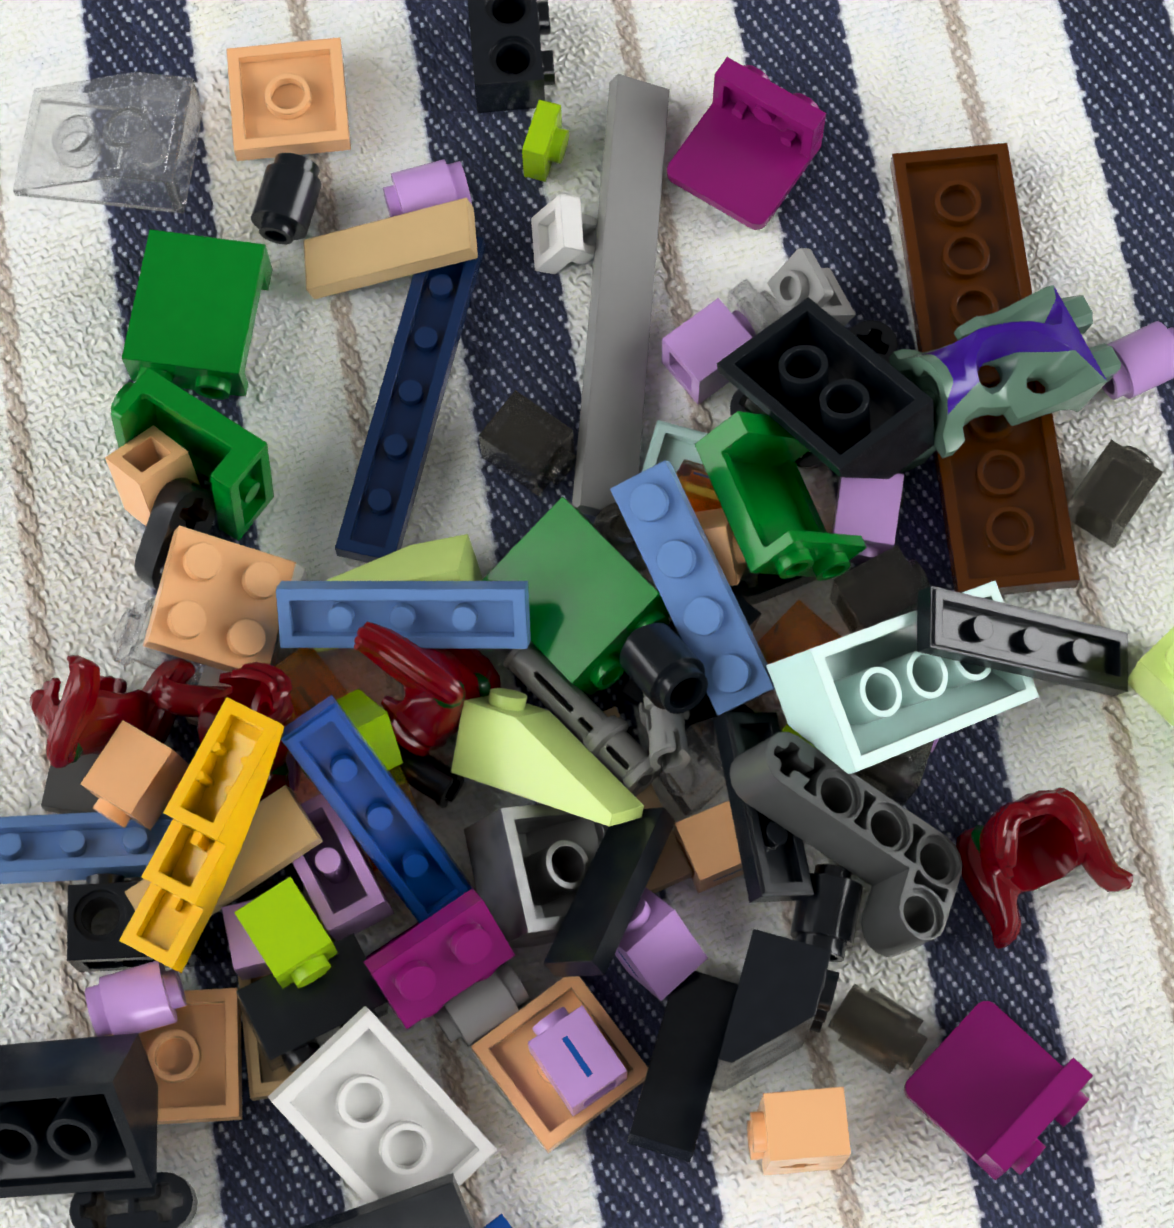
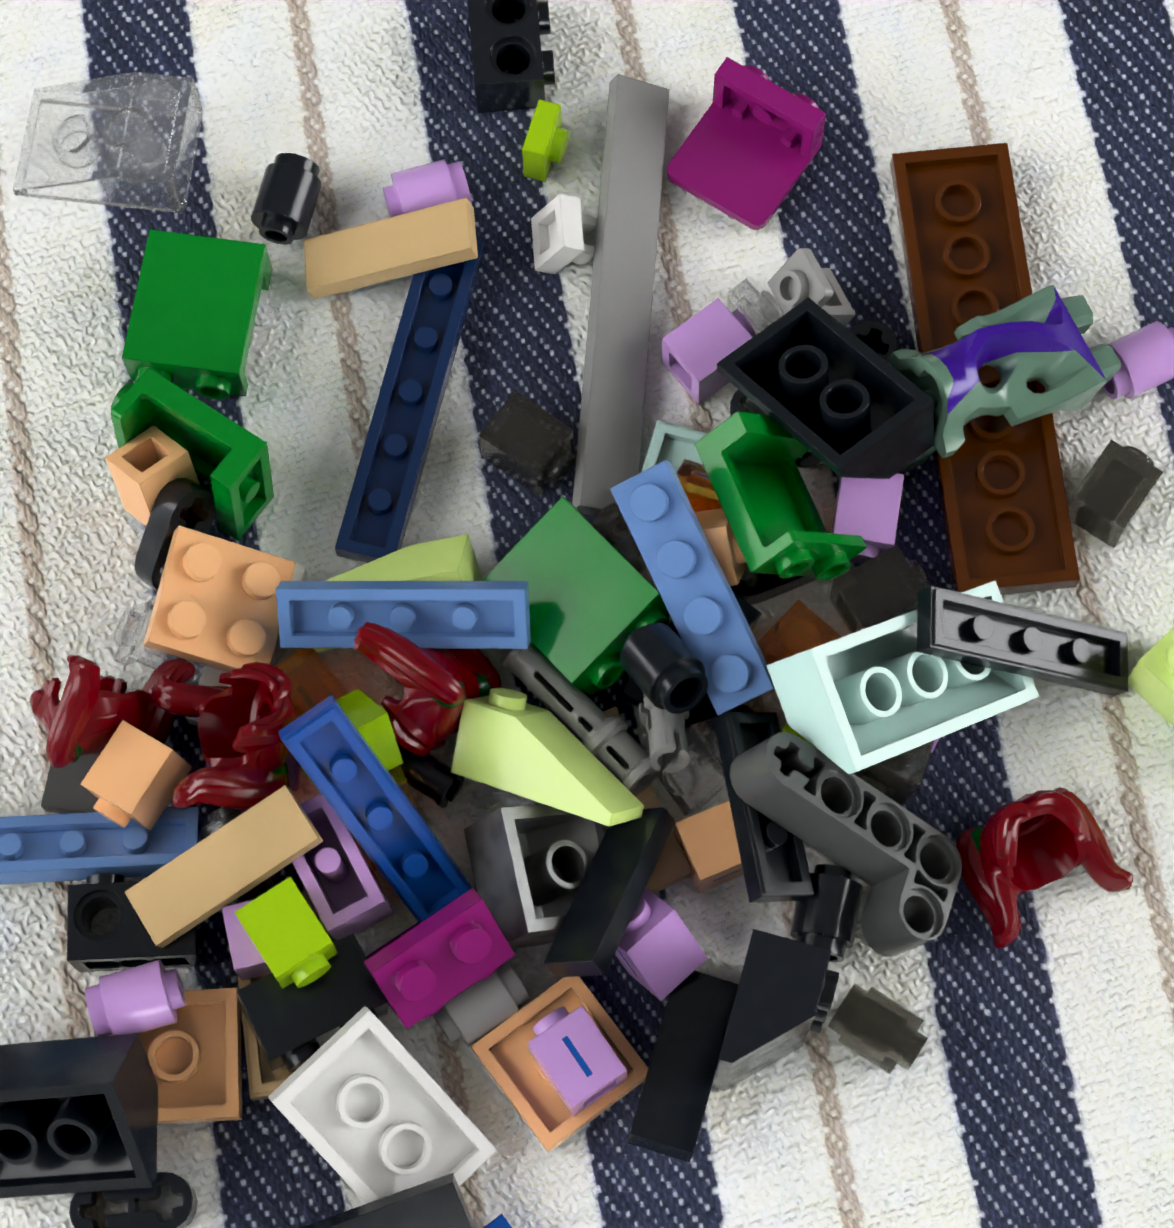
yellow slope [119,697,285,973] -> none
light nougat plate [227,37,351,161] -> none
light nougat brick [747,1087,851,1176] -> none
magenta bracket [904,1001,1093,1180] -> none

